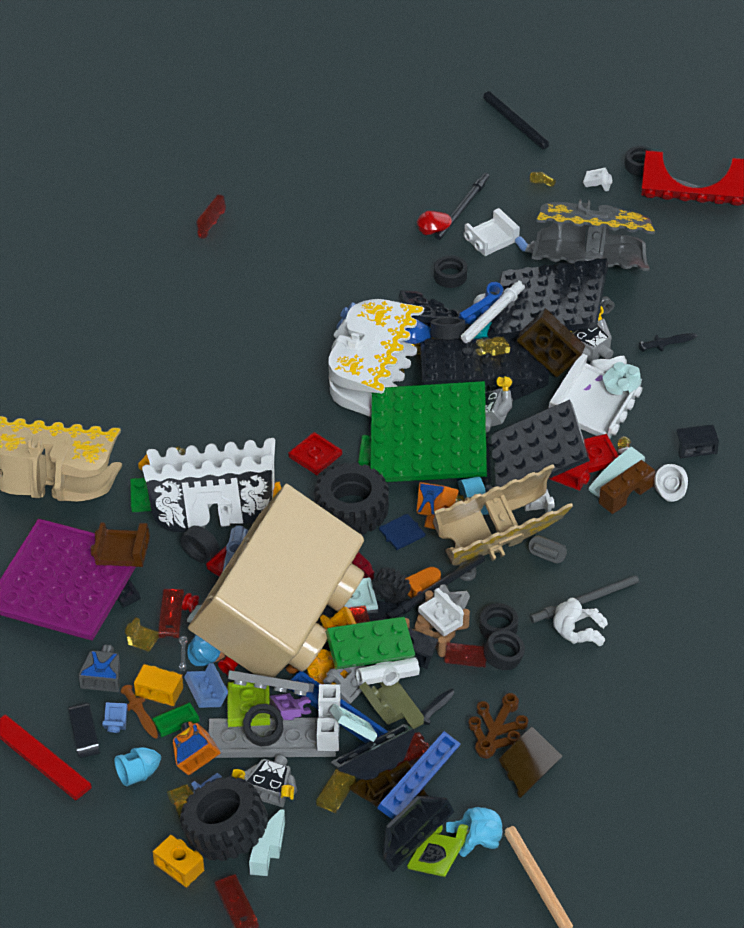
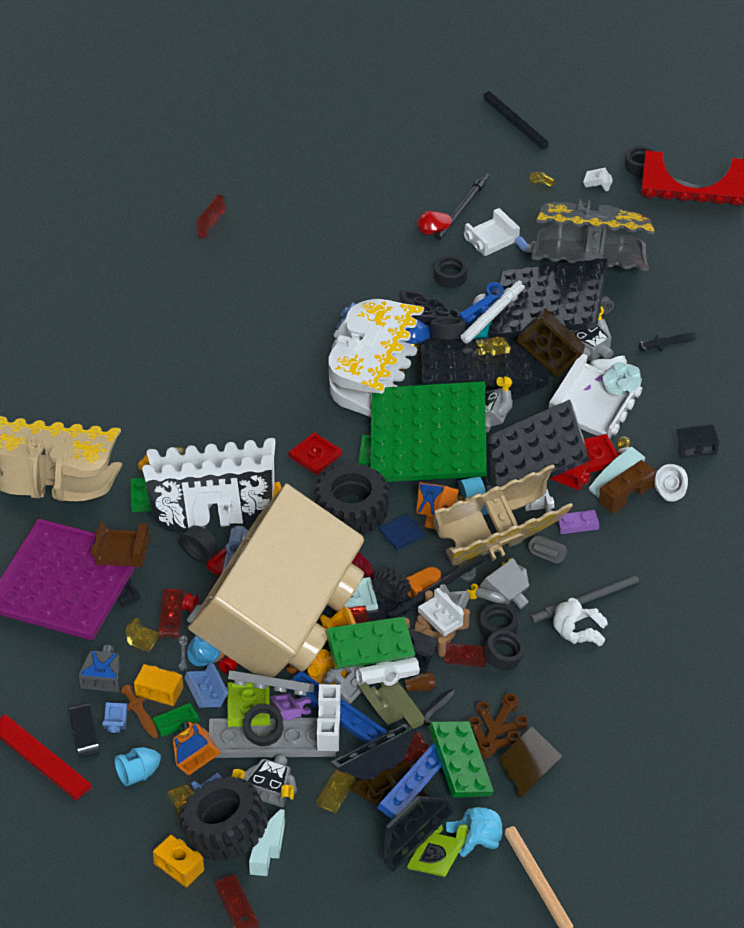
light aqua tile [330,704,377,742] -> none
none -> reddish brown cone [405,671,436,692]
none -> green plate [429,721,494,797]
none -> light grey torso [466,558,529,610]
none -> medium lavender plate [557,510,599,534]

